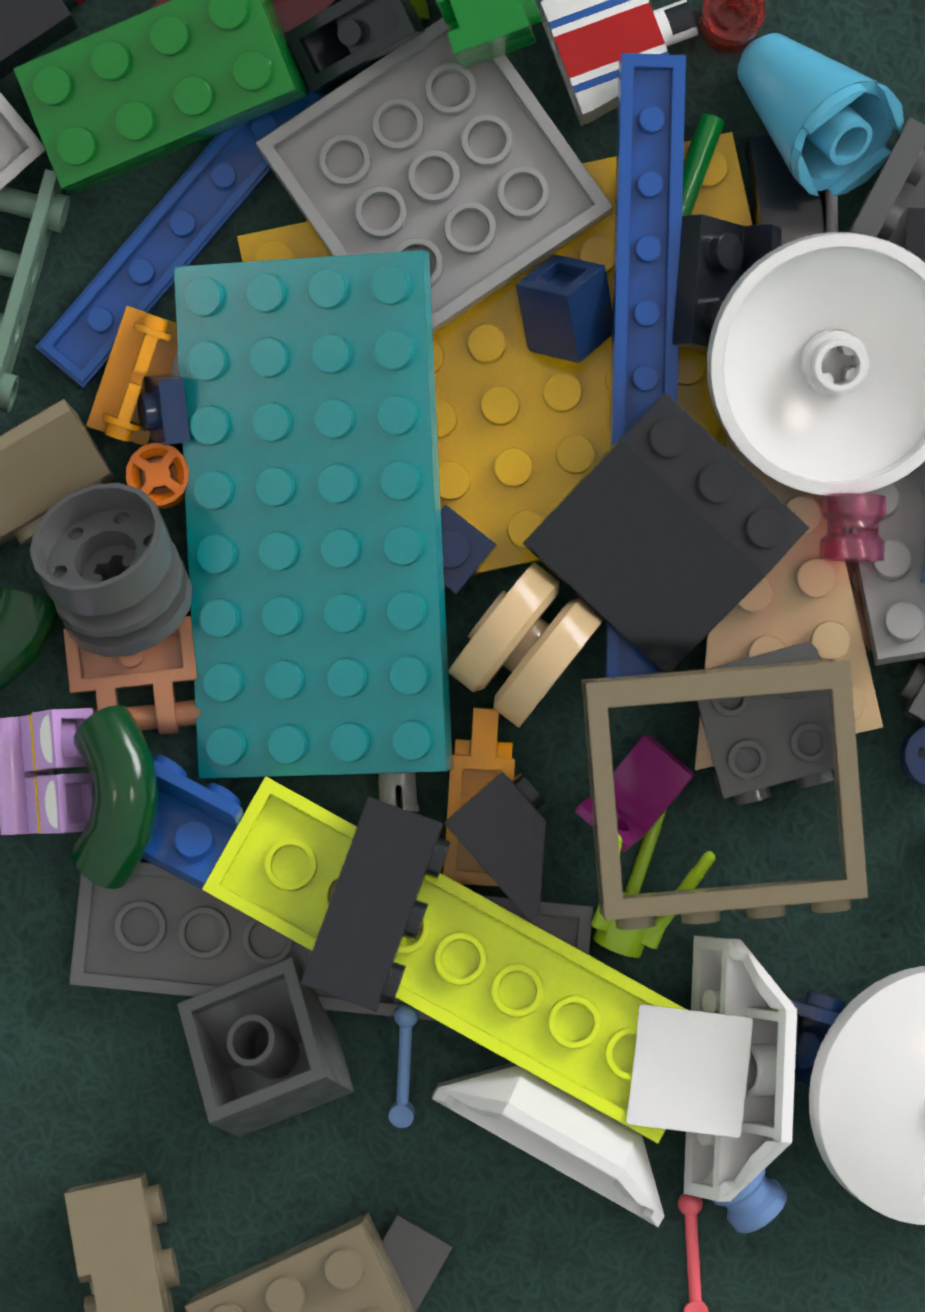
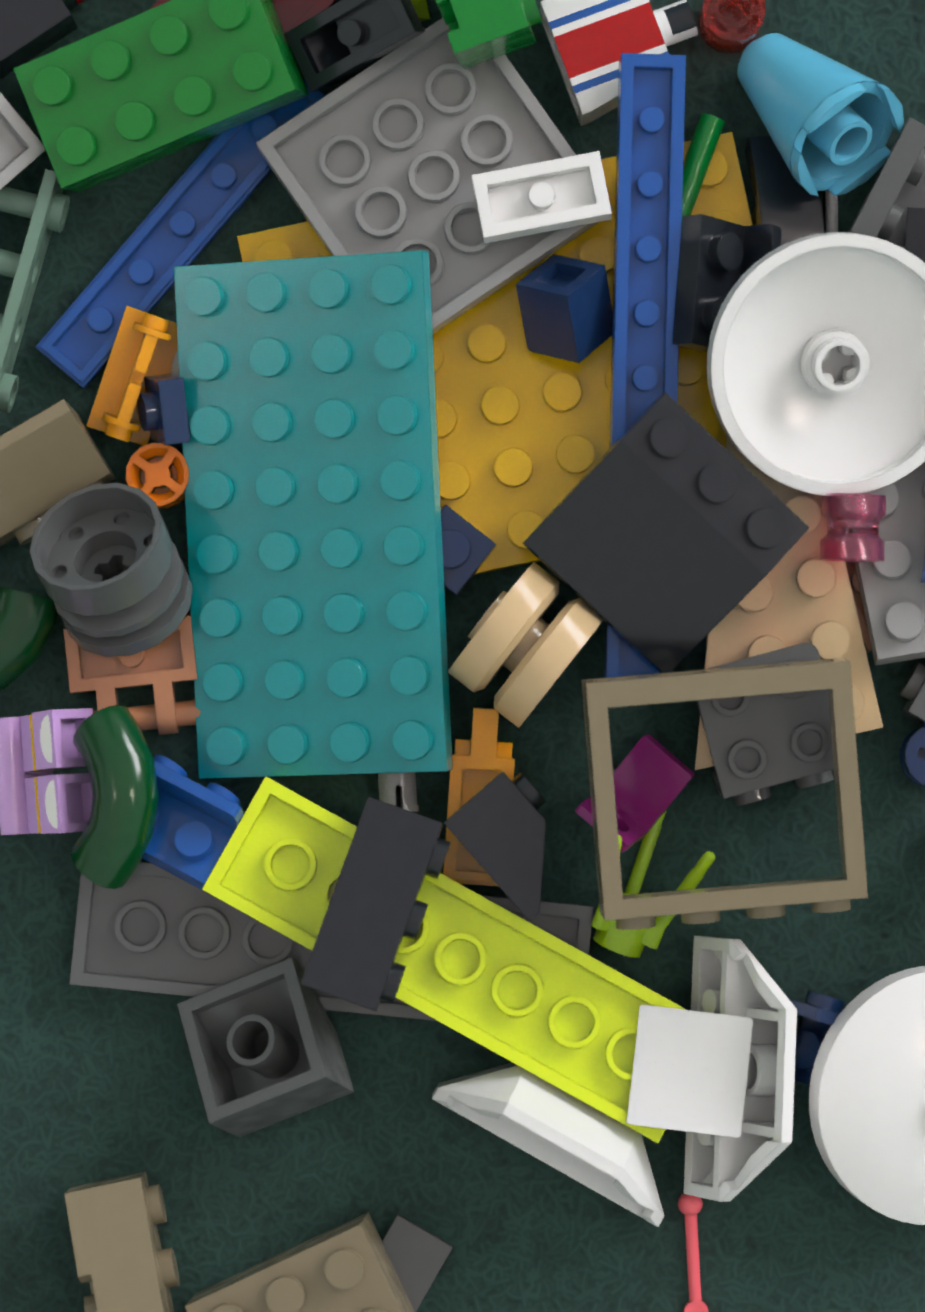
medium blue hinge [388,1003,419,1128] -> none
medium blue wheel [712,1169,787,1234] -> none
none -> white plate [472,151,612,244]

